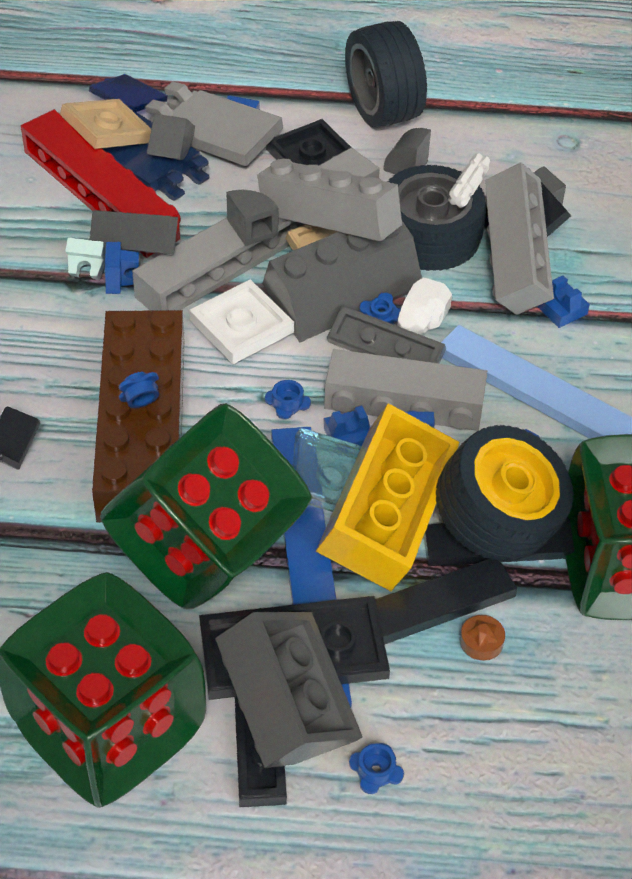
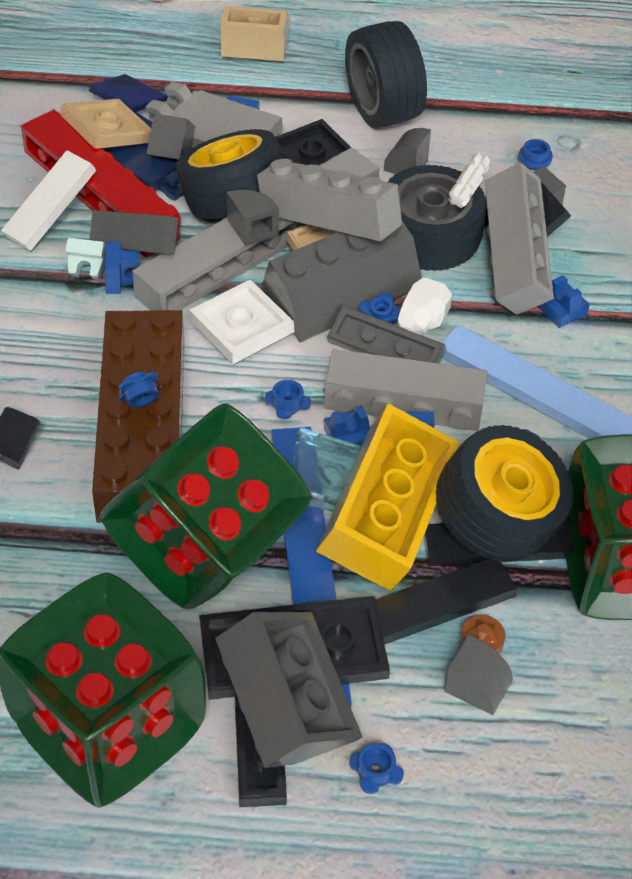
none -> white tile [1,150,96,251]
none -> black wheel [176,129,283,219]
none -> tan slope [220,6,291,62]
none -> dark grey brick [445,634,513,715]
none -> blue plate [519,139,553,170]

